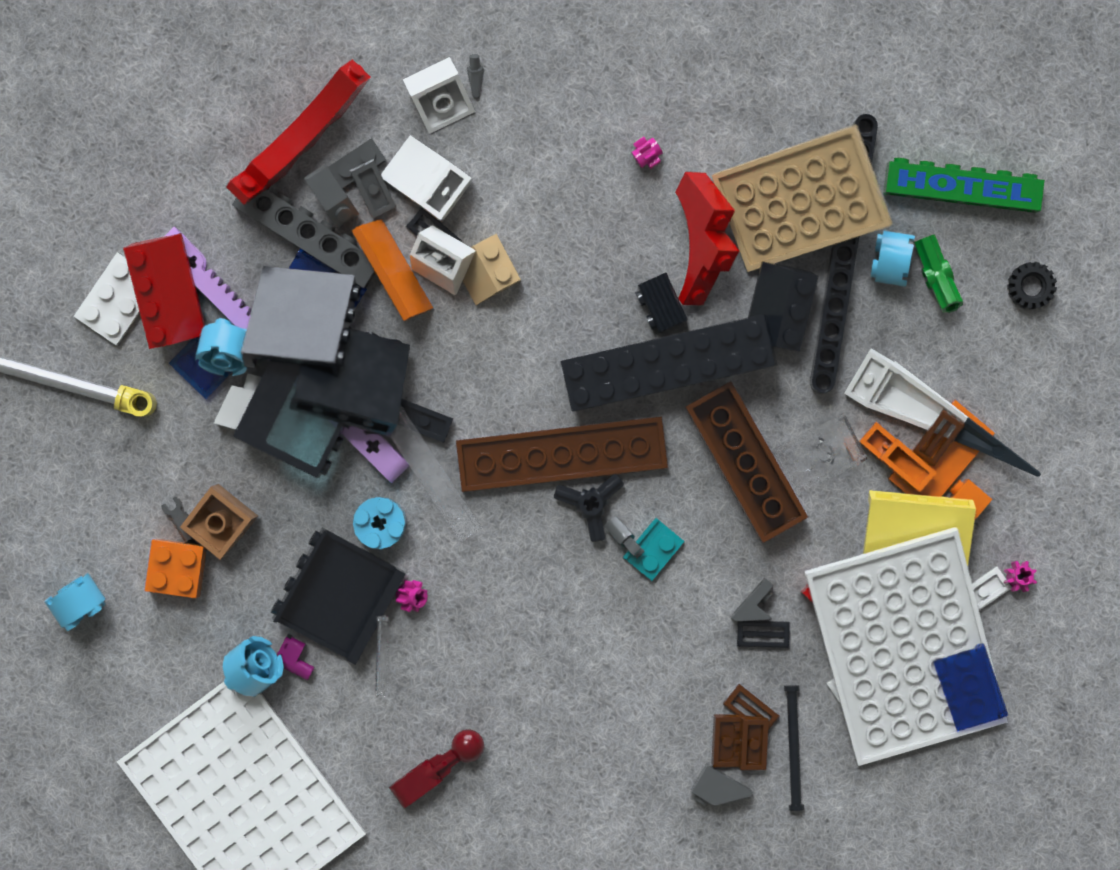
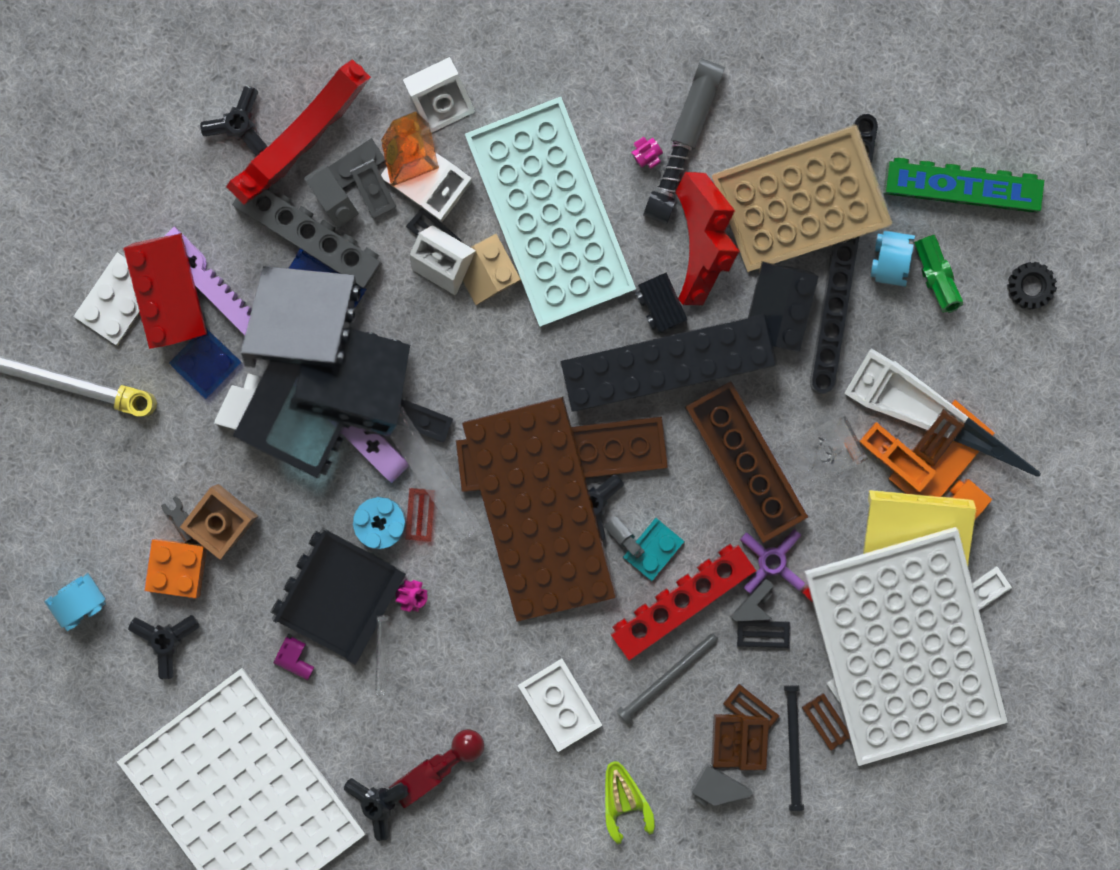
medium azure brick [195,319,247,376] -> none
medium azure brick [223,636,284,697] -> none
orange tile [352,219,433,321] -> none
dark grey bar [467,54,484,98] -> none
clear blue piece [933,643,1008,731] -> none
dark pink gear [1004,561,1037,592] -> none
none -> black bush [128,615,200,679]
none -> black bush [200,86,267,156]
none -> black bush [344,778,409,841]
none -> clear orange slope [381,111,439,186]
none -> clear red tile [405,488,435,542]
none -> reddish brown plate [462,396,617,622]
none -> light aqua plate [465,97,636,327]
none -> white plate [518,658,602,752]
none -> lime animal [605,761,654,844]
none -> red brick [611,543,756,660]
none -> dark grey bar [616,633,718,724]
none -> piece [643,58,725,224]
none -> medium lavender bar [740,529,805,594]
none -> reddish brown tile [802,693,850,751]

